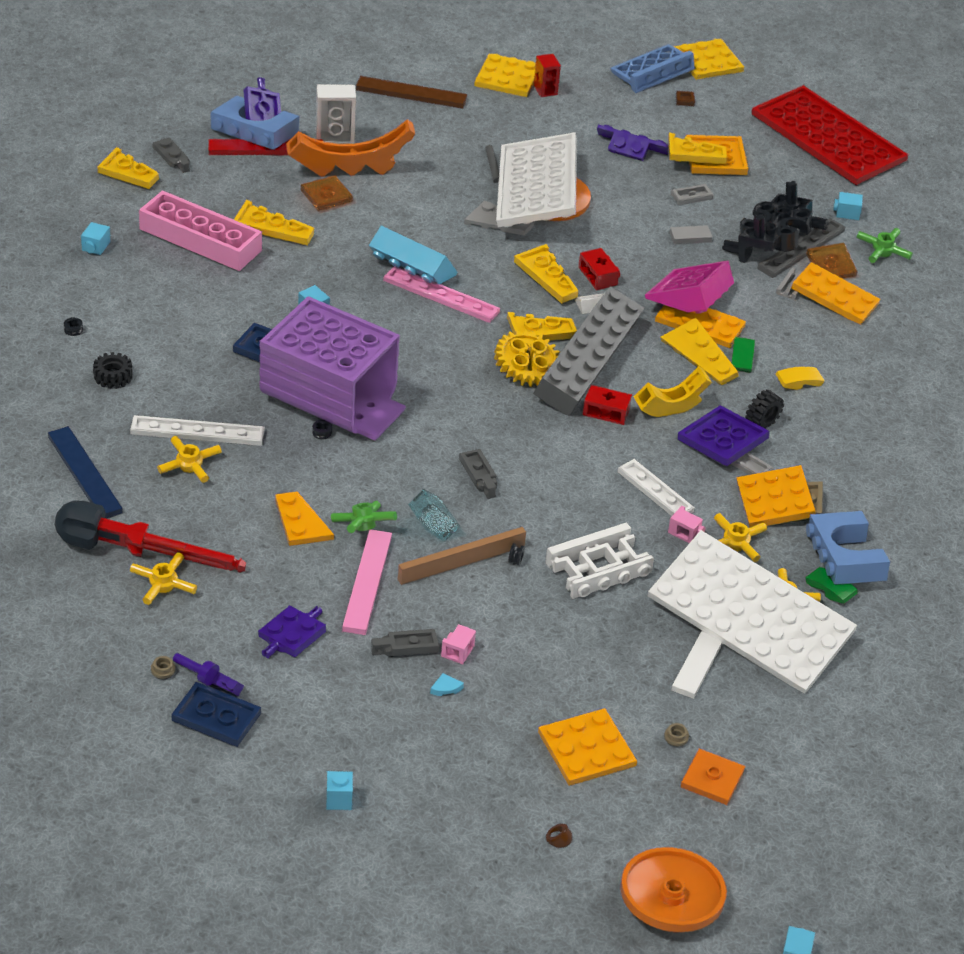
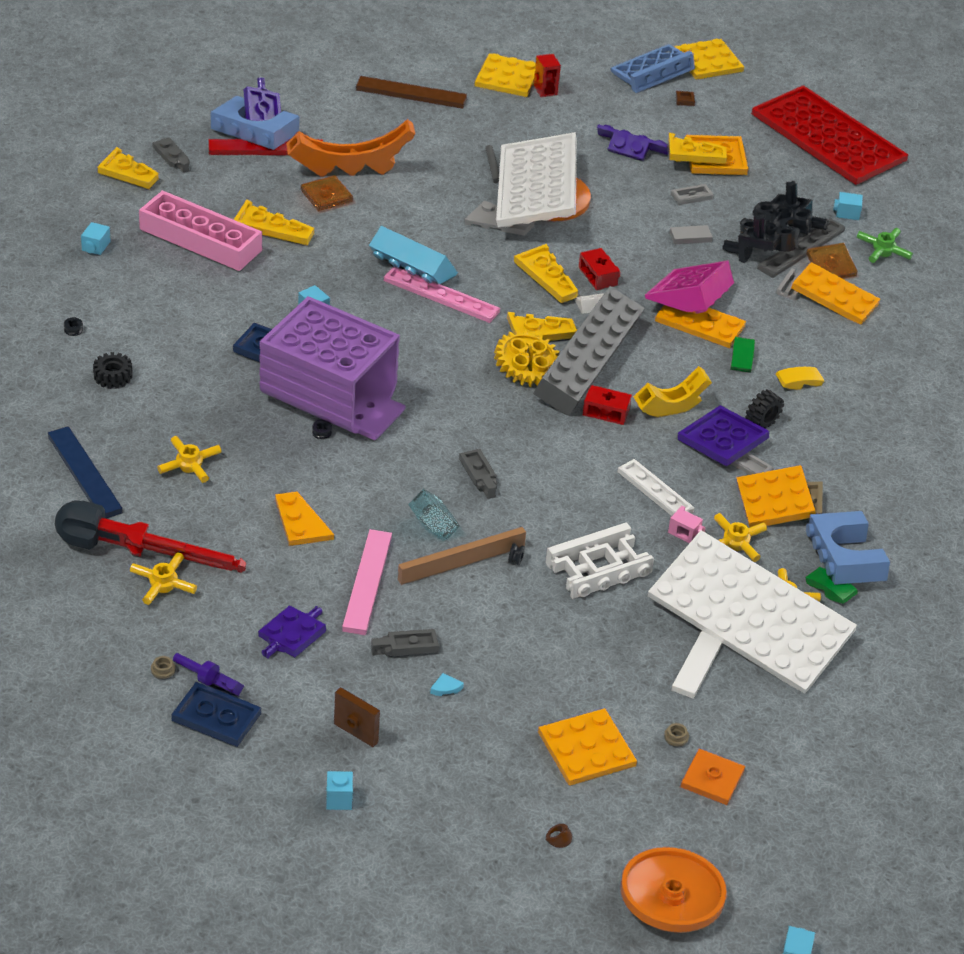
white tile [130,415,265,446] -> none
white brick [316,85,356,144] -> none
bright green bar [331,501,397,533] -> none
bright pink brick [441,624,476,664] -> none
yellow wing [660,318,739,385] -> none
none -> reddish brown plate [334,687,380,747]

